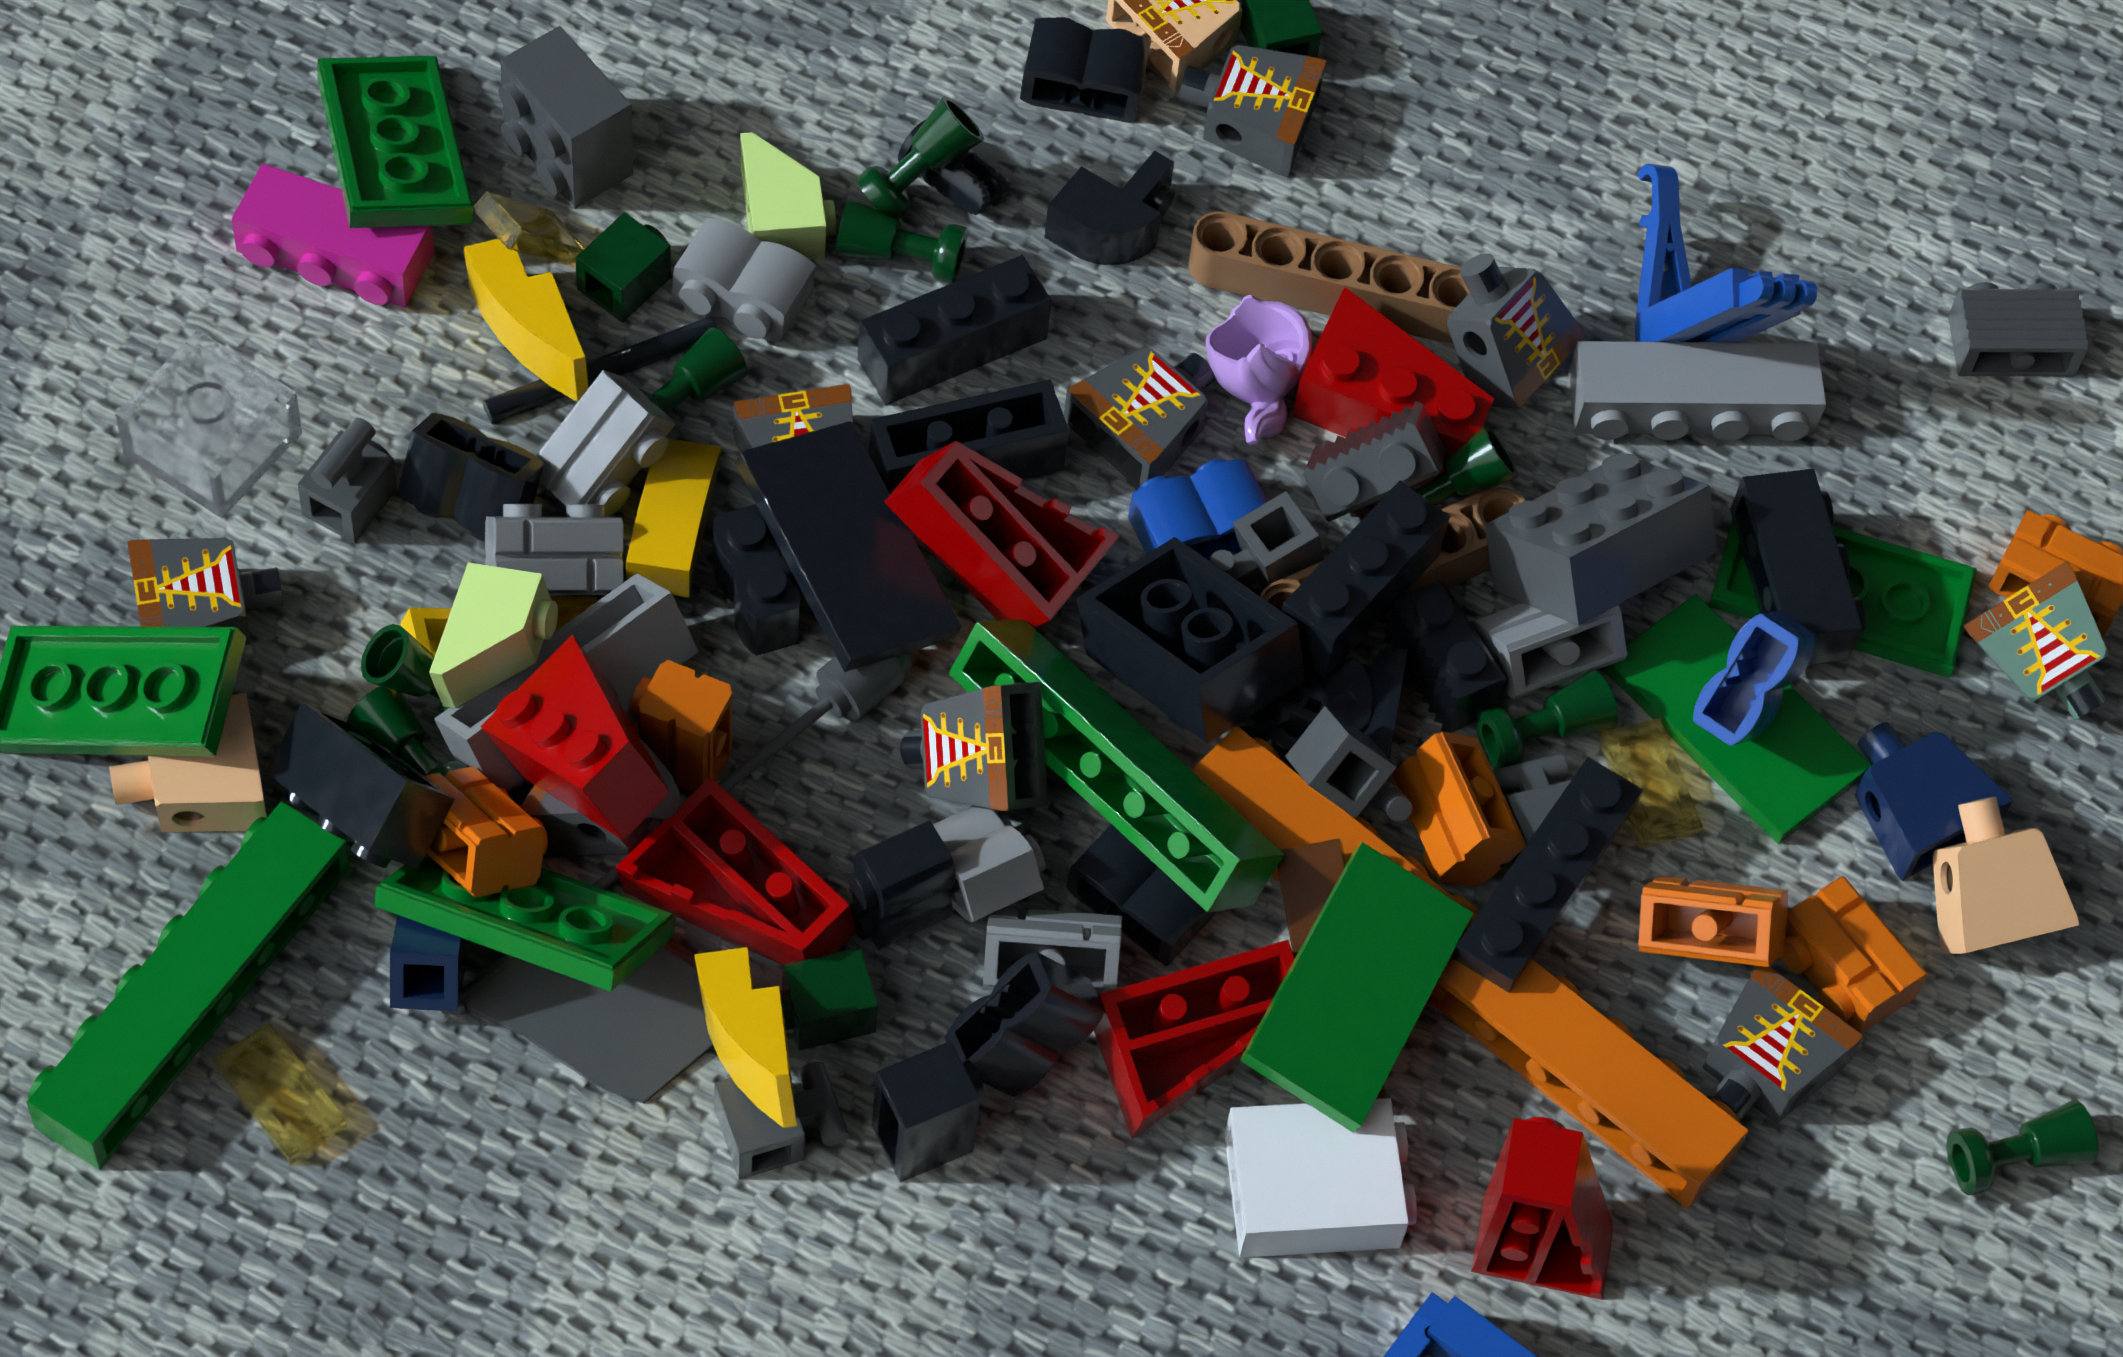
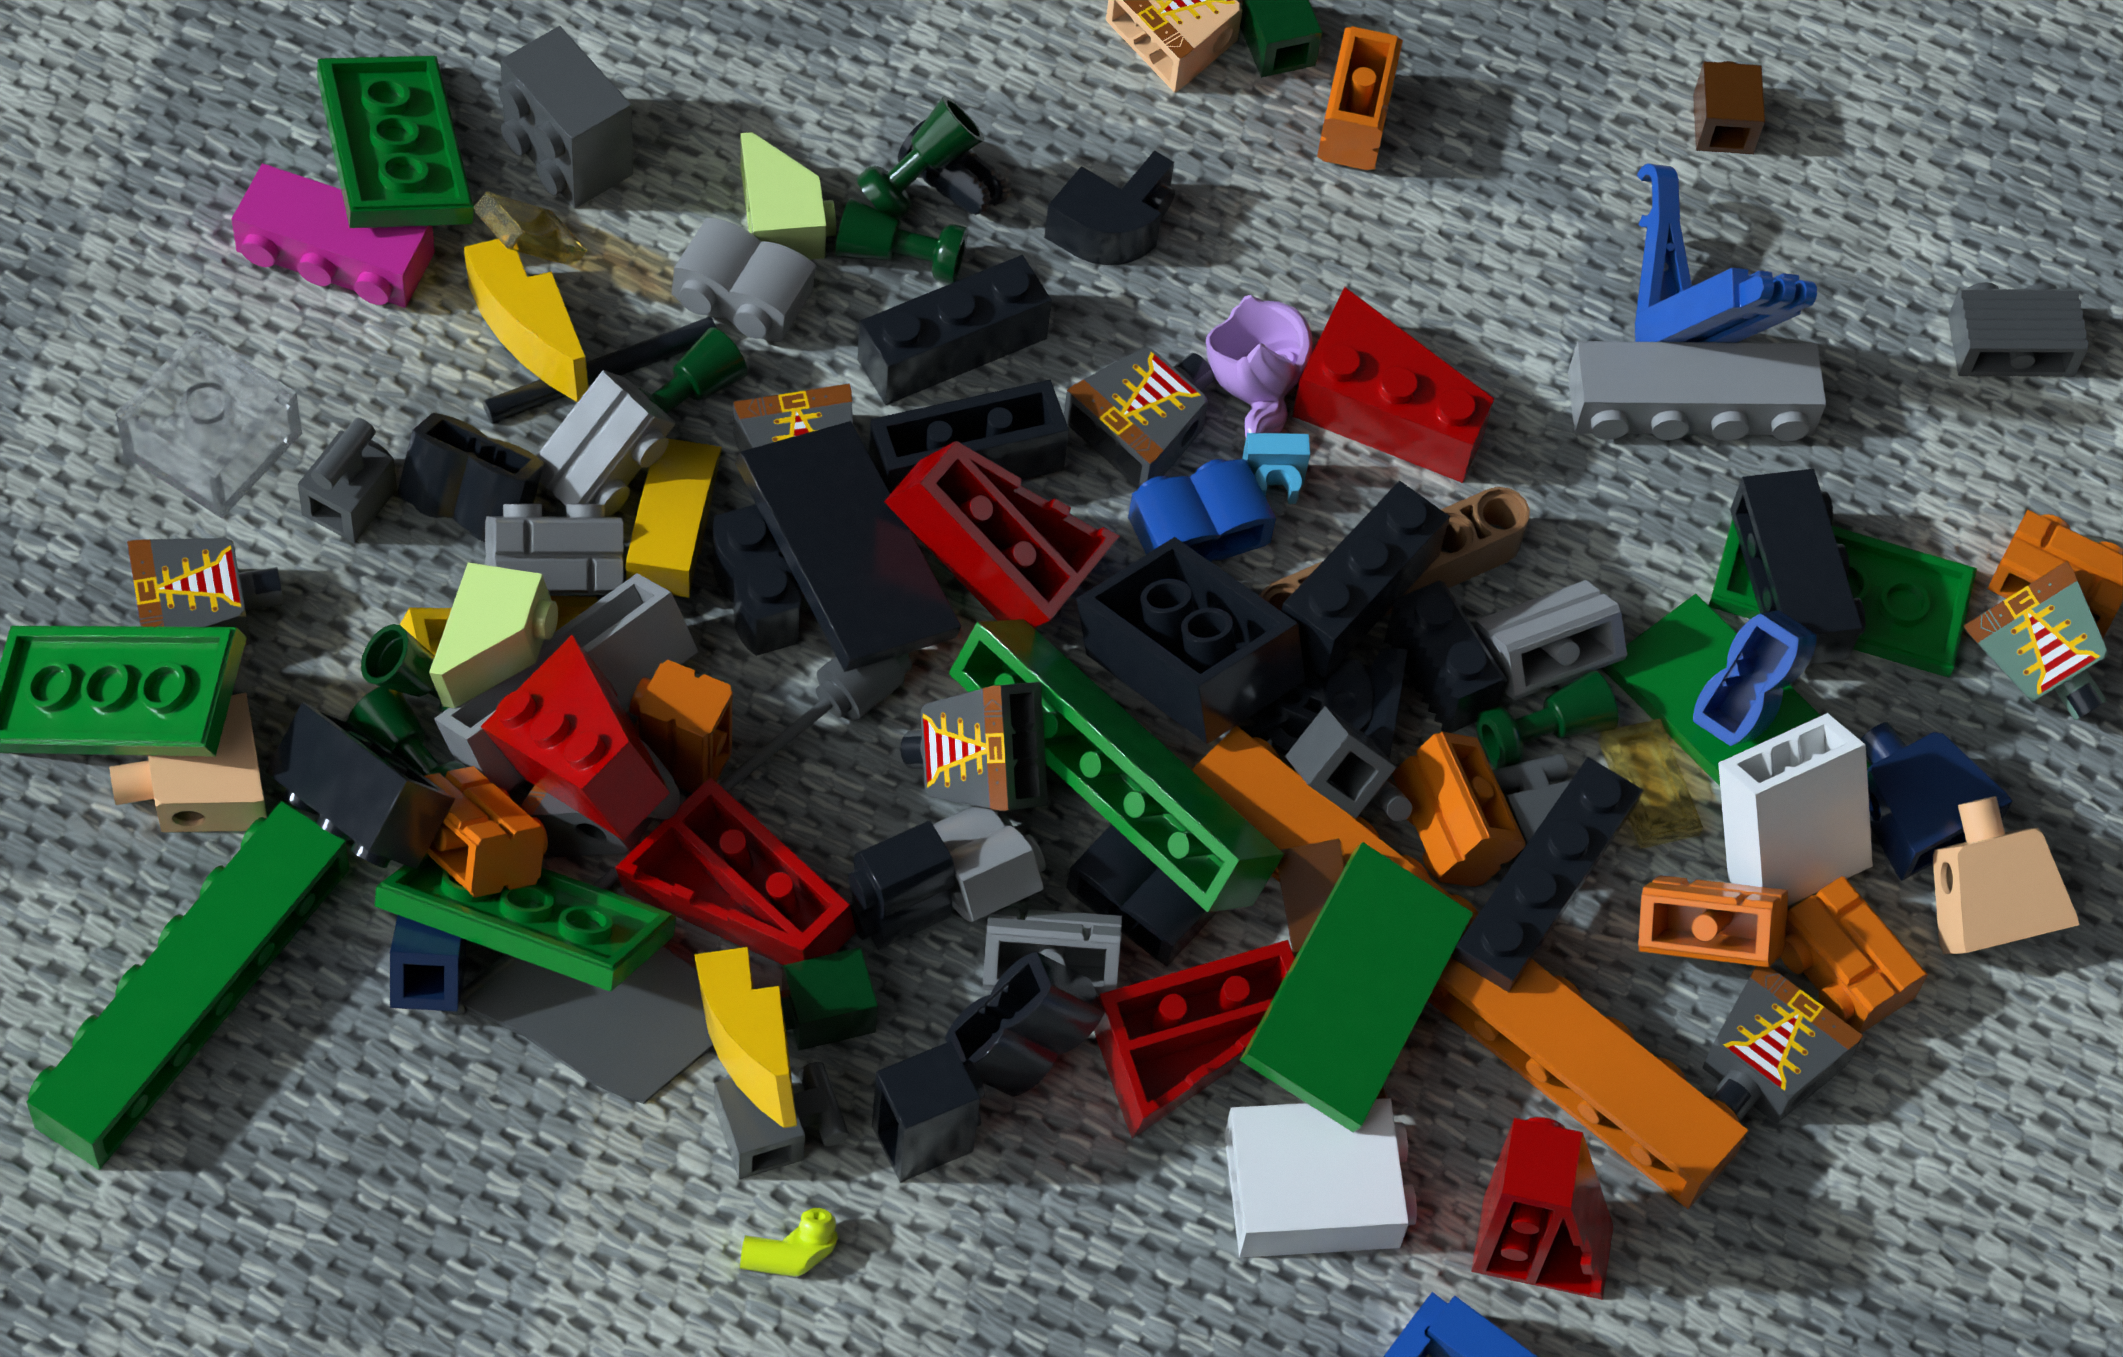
clear yellow tile [213,1022,348,1166] -> none
dark green brick [575,212,671,323] -> none
black brick [1020,17,1151,123] -> none
dark grey torso [1178,45,1327,178] -> none
medium nougat beam [1188,211,1470,343] -> none
dark grey brick [1209,491,1324,589] -> none
dark grey brick [1303,401,1447,522] -> none
dark green piece [1414,425,1518,506] -> none
dark grey torso [1447,254,1586,409] -> none
dark grey brick [1485,454,1717,626] -> none
dark green piece [1946,1100,2098,1195] -> none
none -> neon yellow arm [740,1208,838,1277]
none -> medium azure tile [1242,433,1310,504]
none -> orange brick [1317,26,1403,171]
none -> reddish brown brick [1693,61,1765,155]
none -> white brick [1718,713,1873,906]

